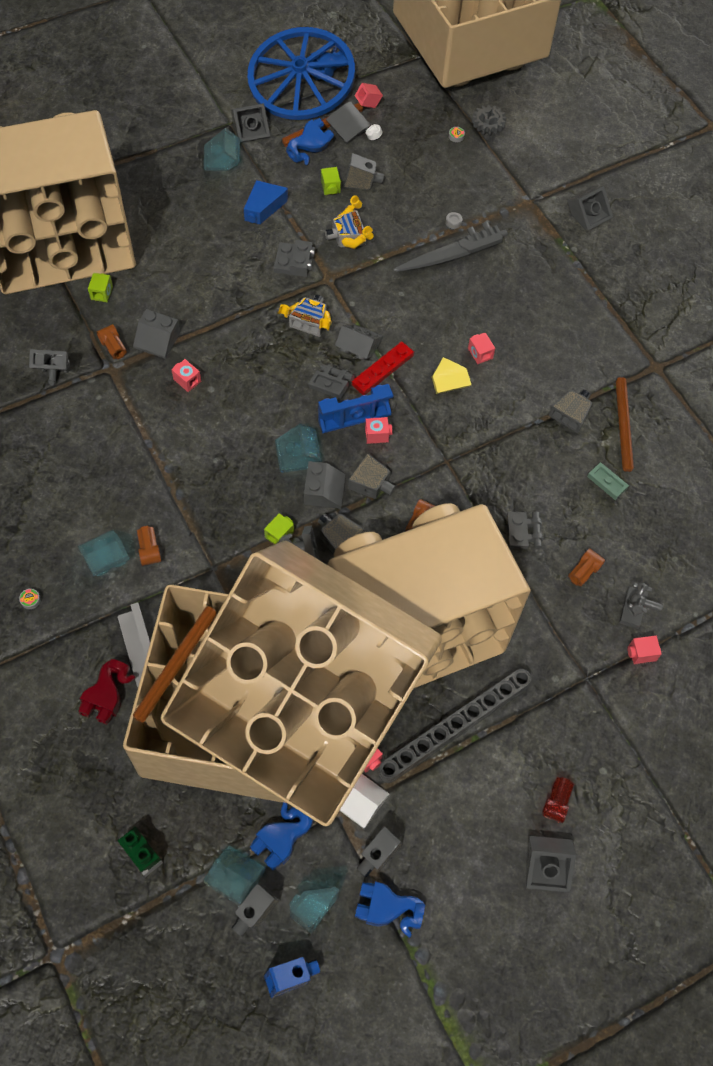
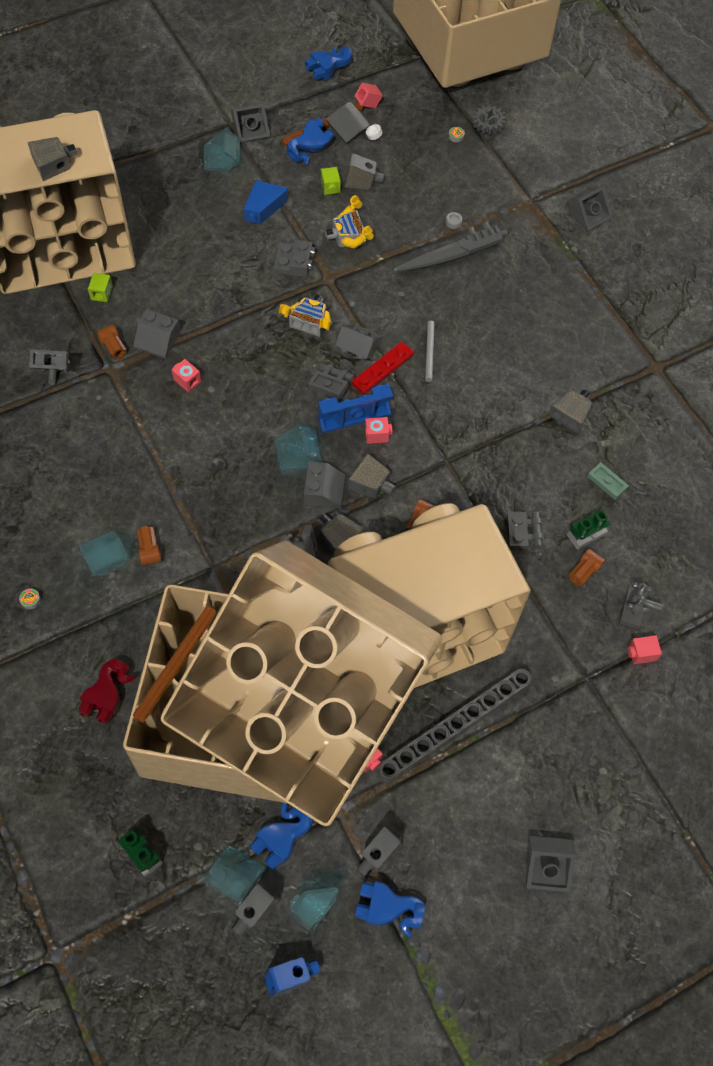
light grey panel [118,603,150,687] -> none
blue wheel [247,27,355,120] -> none
lime brick [264,513,294,544] -> none
white slope [340,774,389,829] -> none
light yellow slope [432,357,471,394] -> none
coral brick [468,333,495,364] -> none
clear red piece [542,777,574,823] -> none
dark orange axle [616,377,634,472] -> none
none -> dark grey torso [27,137,77,181]
none -> light grey bar [425,321,434,382]
none -> dark green hips [567,510,611,550]

